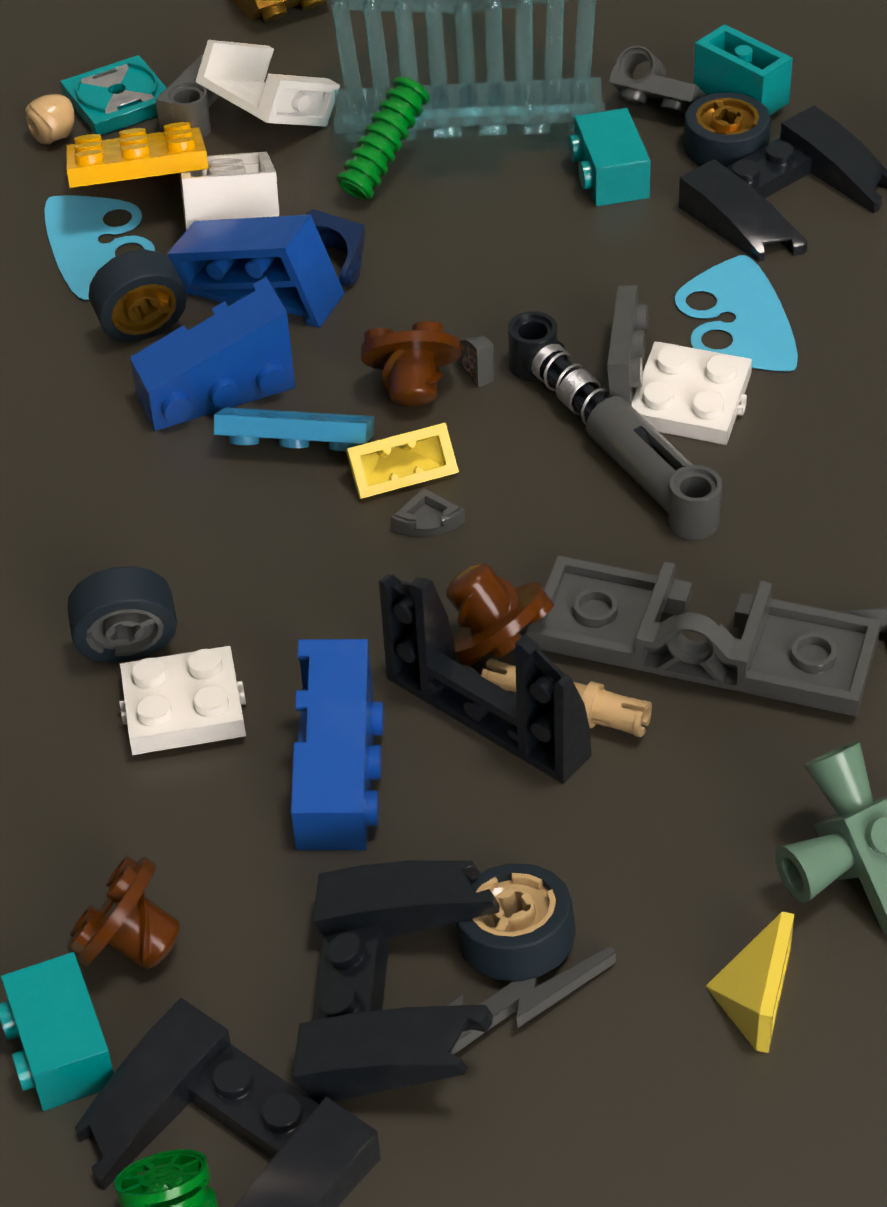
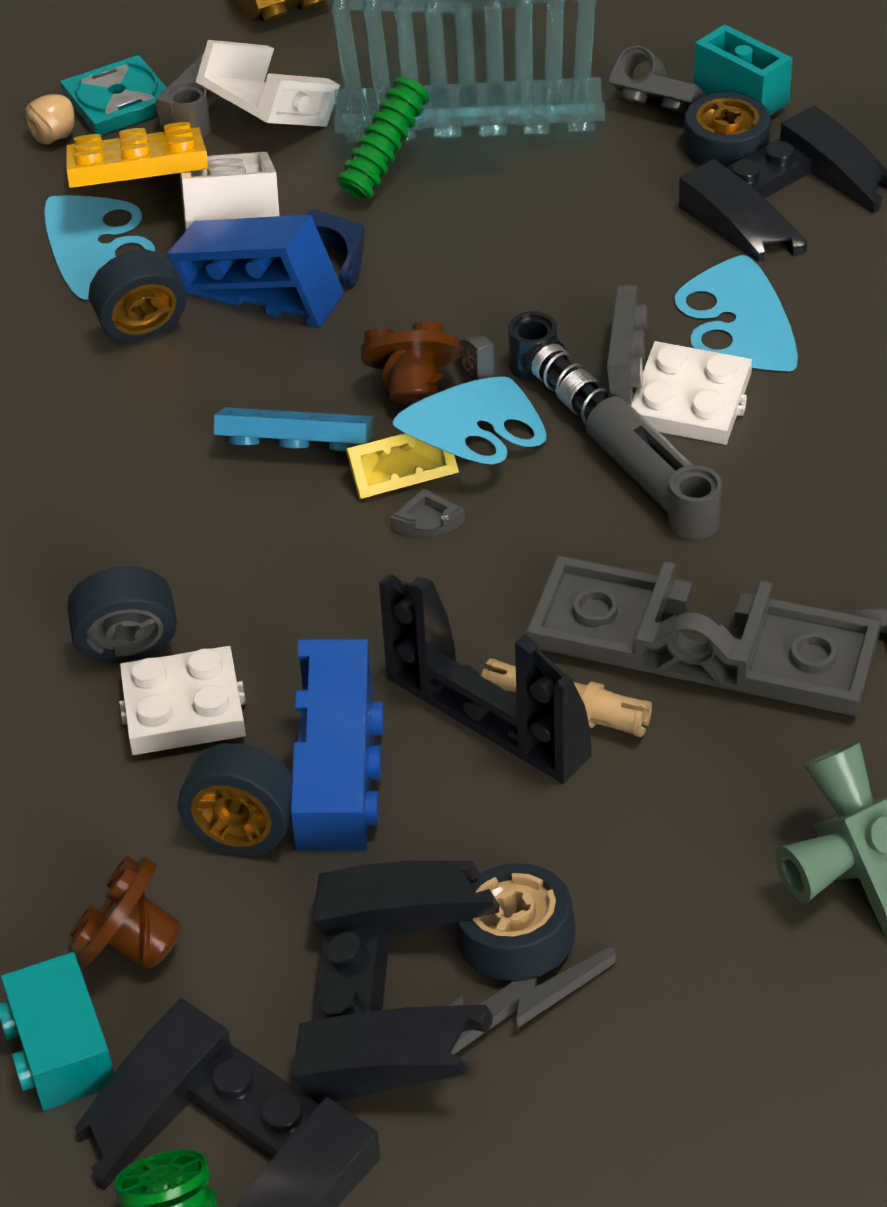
blue wedge [130,277,295,431] -> none
reddish brown plate [446,563,554,666] -> none
teal brick [568,108,651,206] -> none
light yellow slope [705,912,794,1053] -> none
none -> black wheel [177,743,293,856]
none -> medium azure piece [392,376,547,465]

